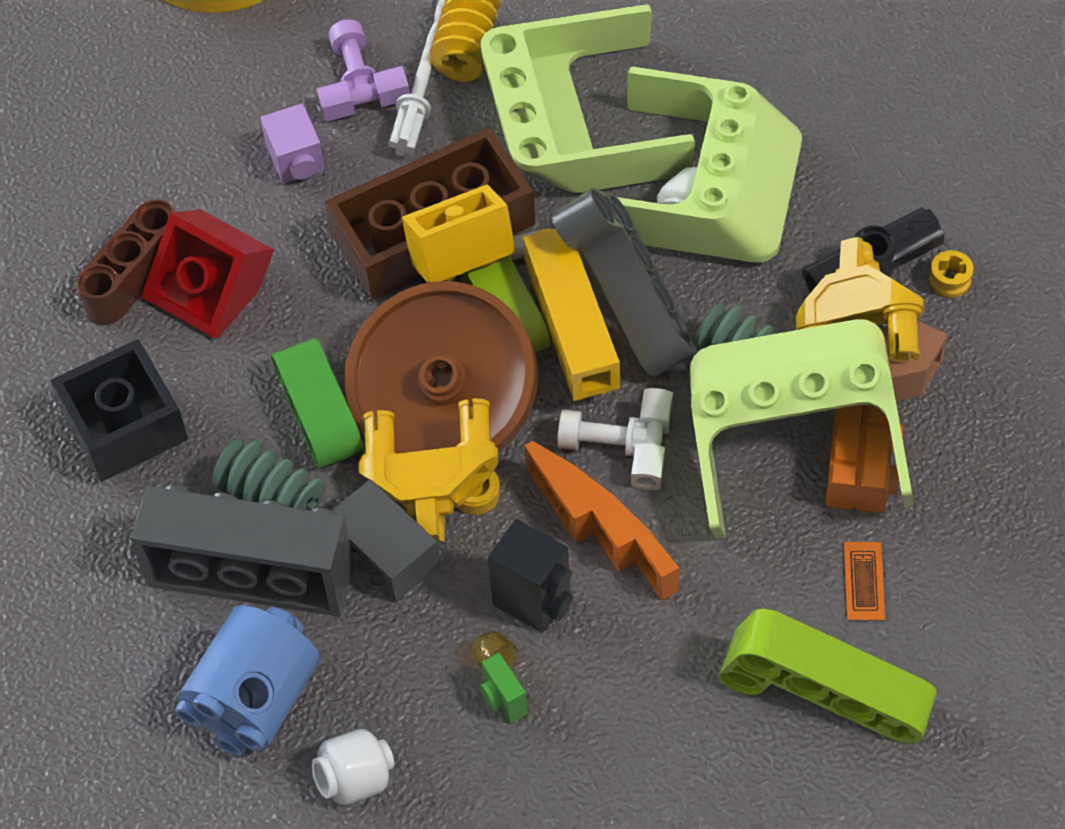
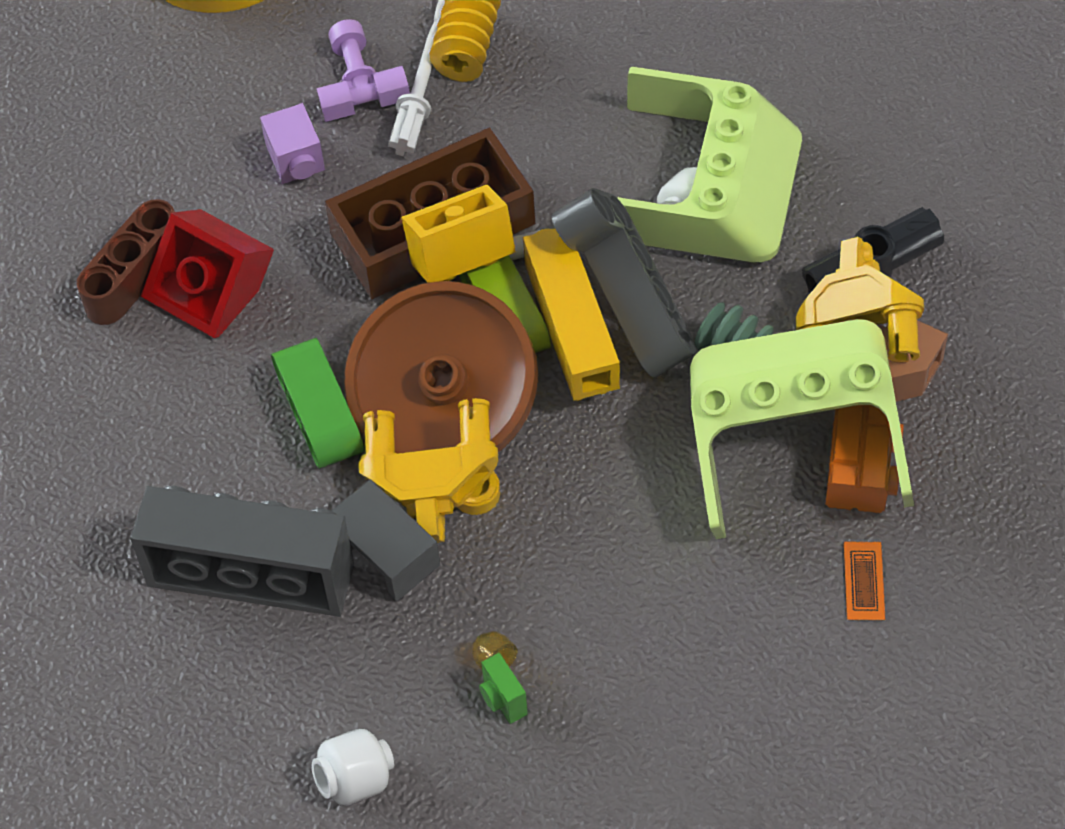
black brick [50,339,188,482] -> none
medium blue cylinder [174,605,321,756] -> none
sand green piece [212,438,325,511] -> none
yellowish green windscreen [481,4,695,193] -> none
black brick [488,519,573,633] -> none
orange slope [524,441,679,601] -> none
white bar [558,388,673,490] -> none
lime beam [719,609,937,744] -> none
yellow bush [929,250,973,298] -> none

